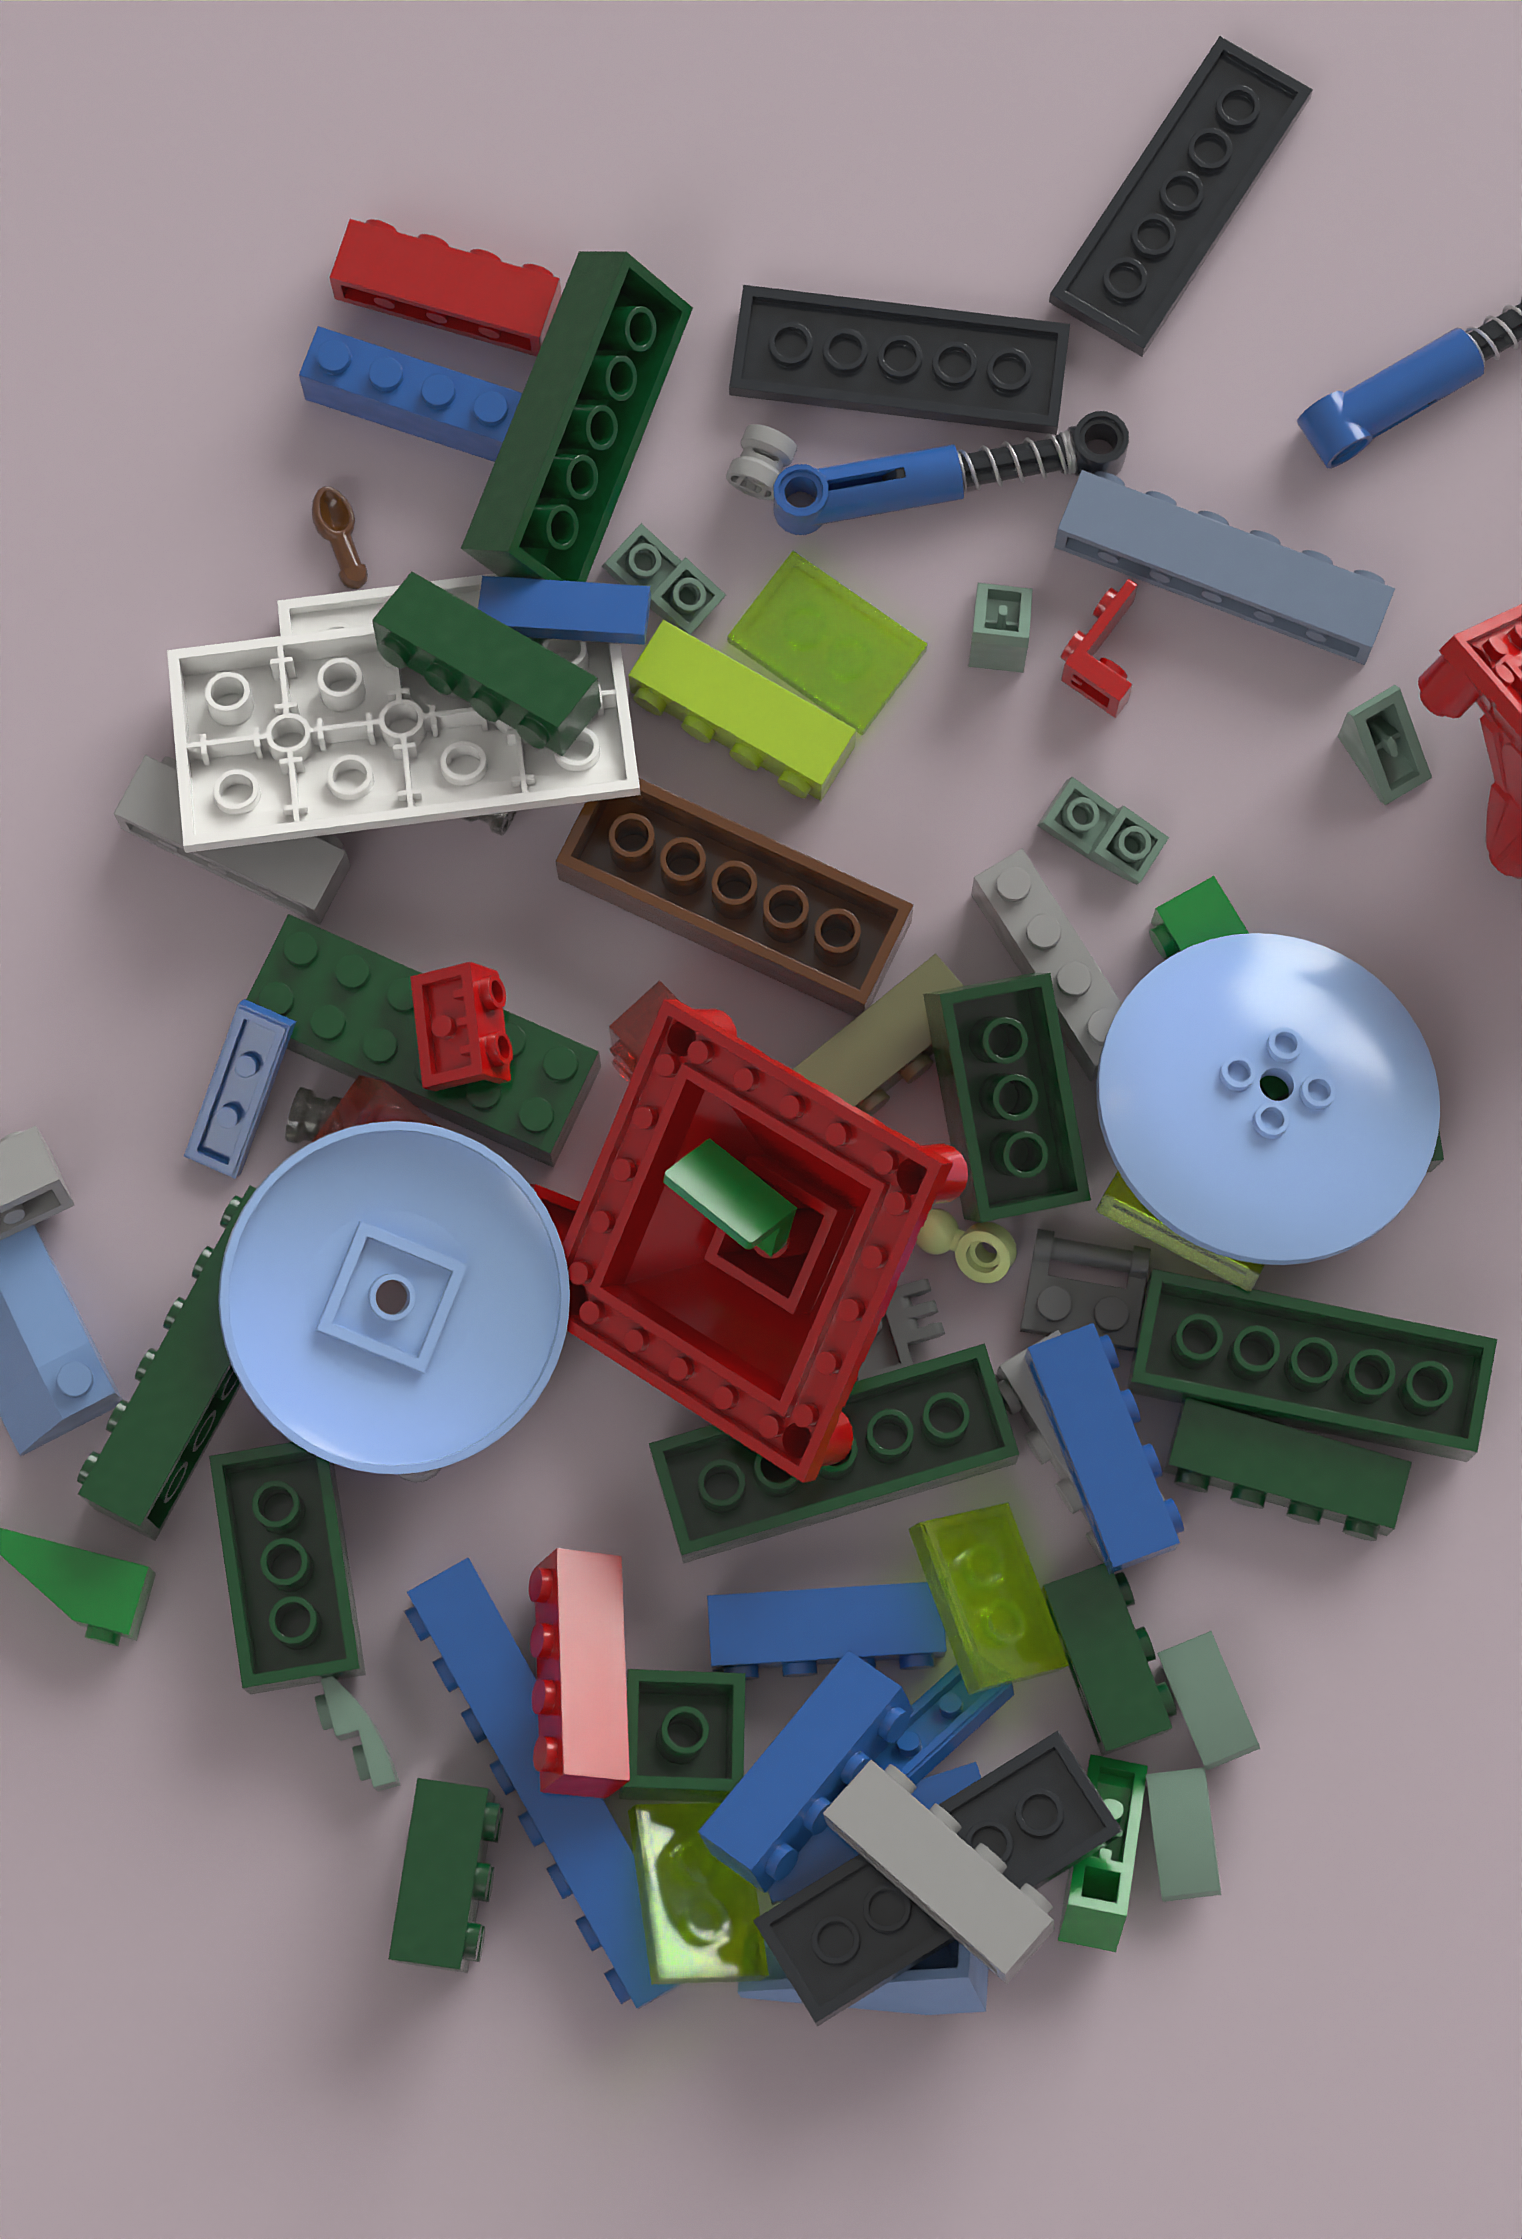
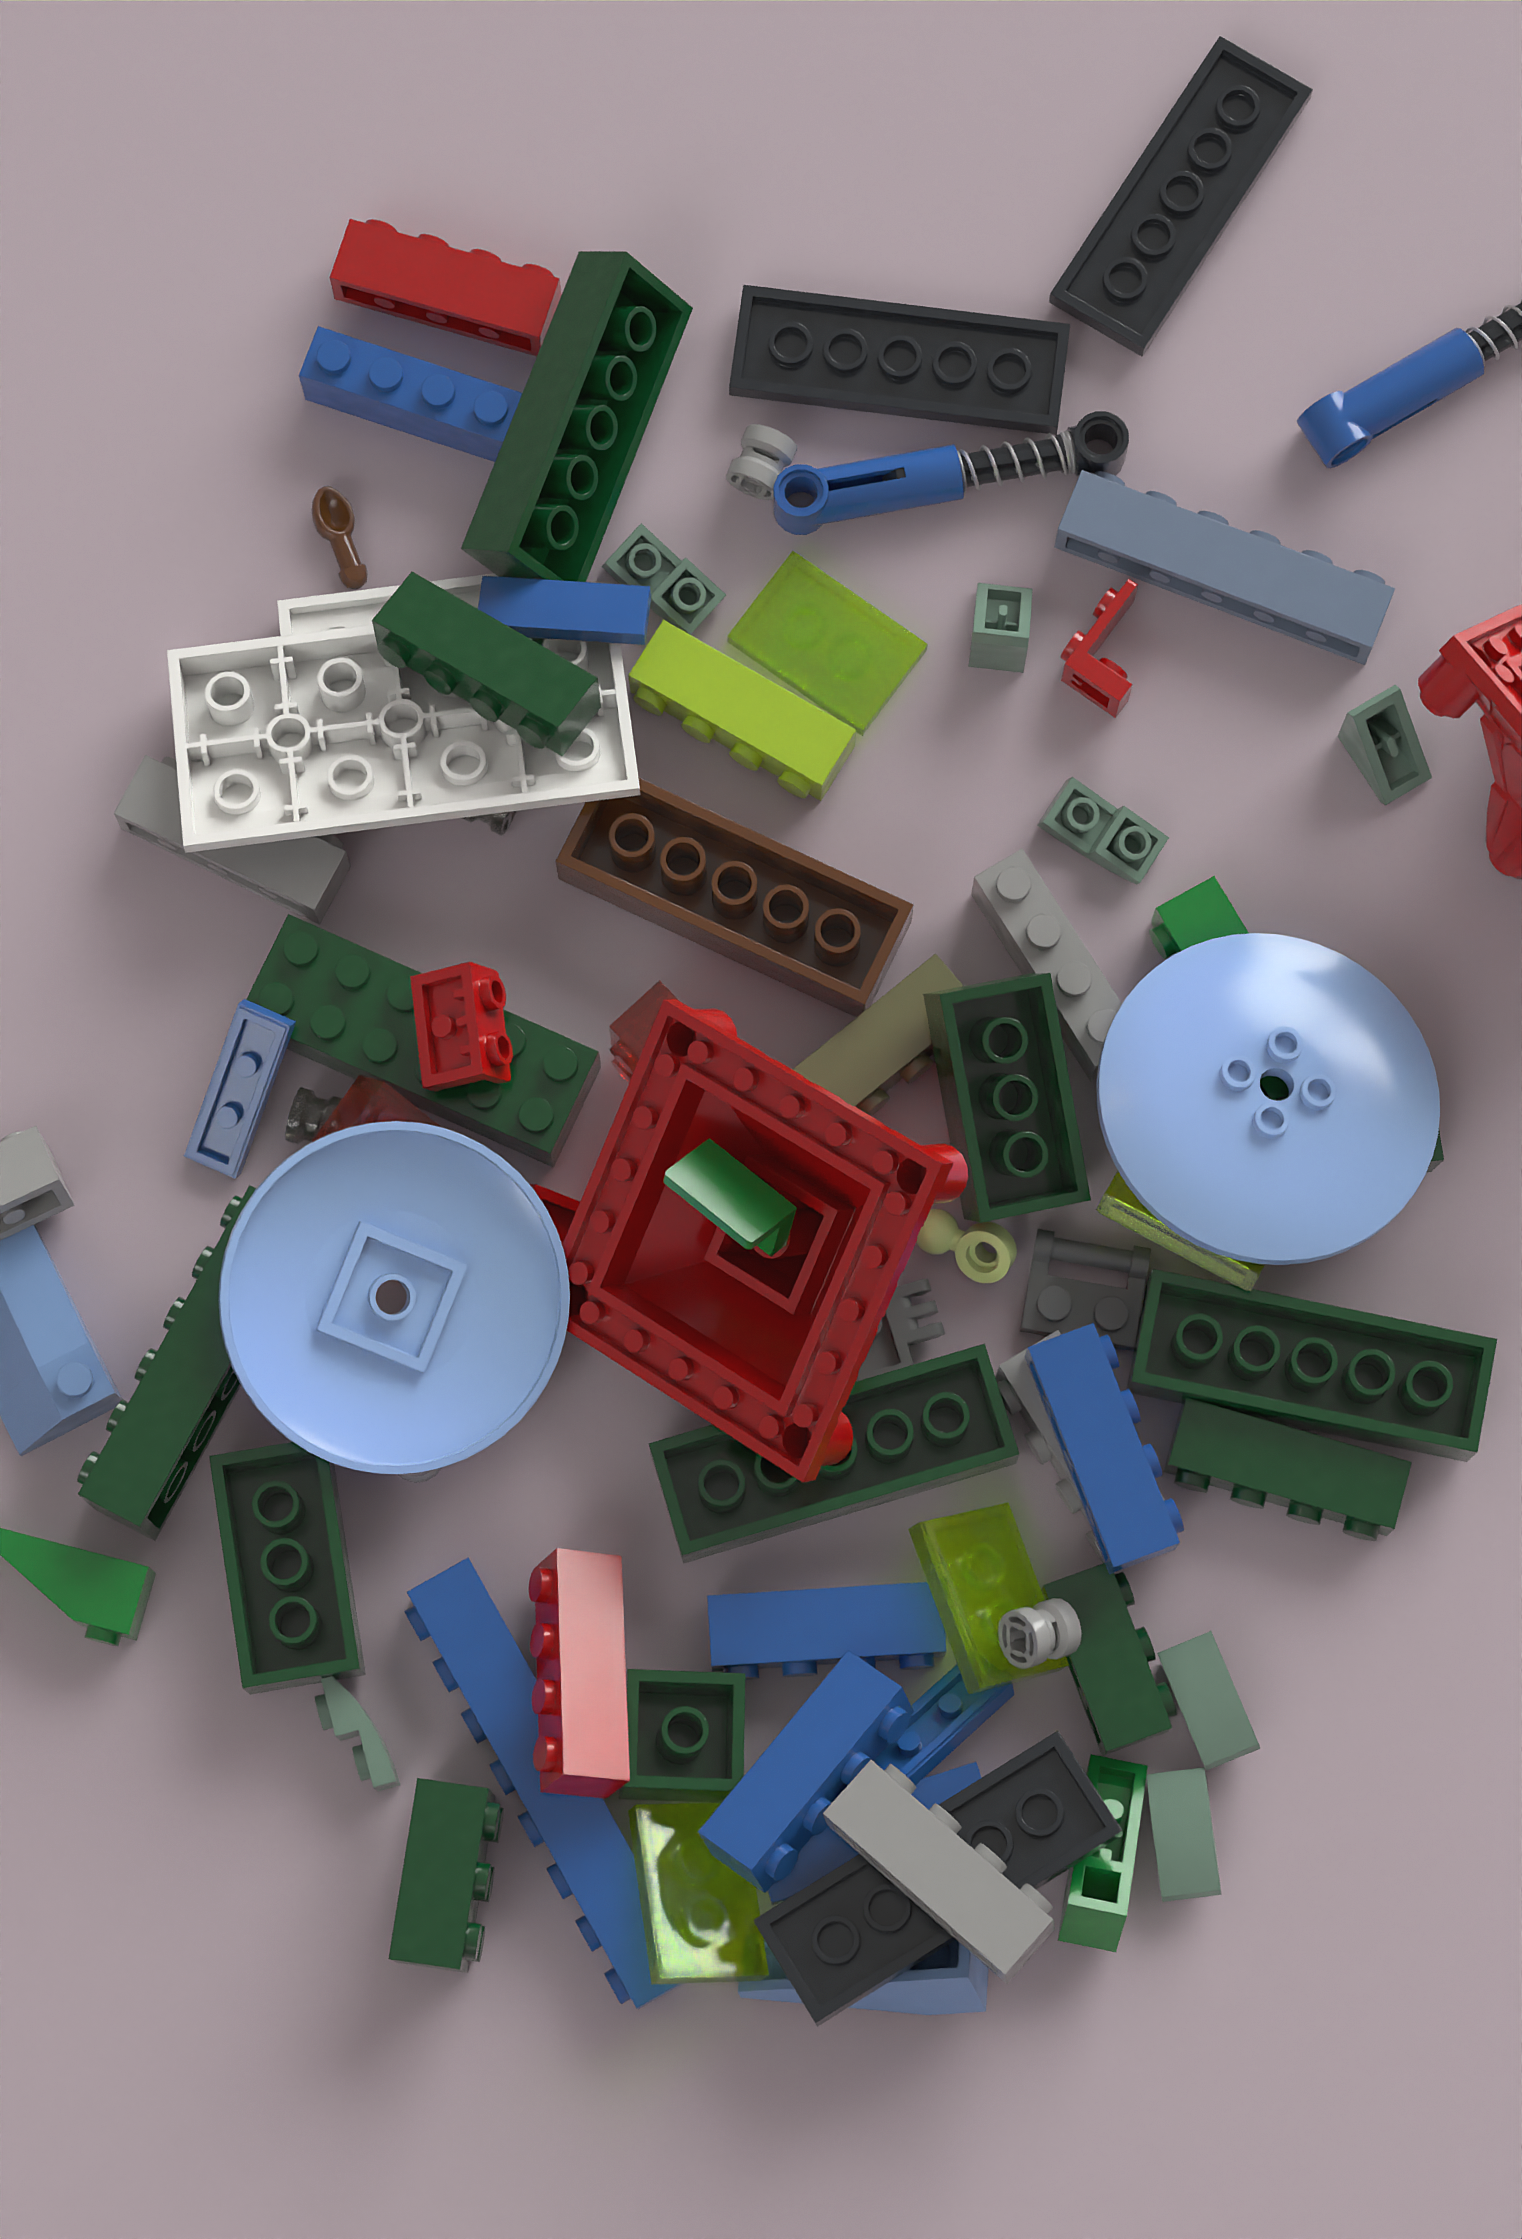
none -> light grey wheel [998,1598,1082,1669]

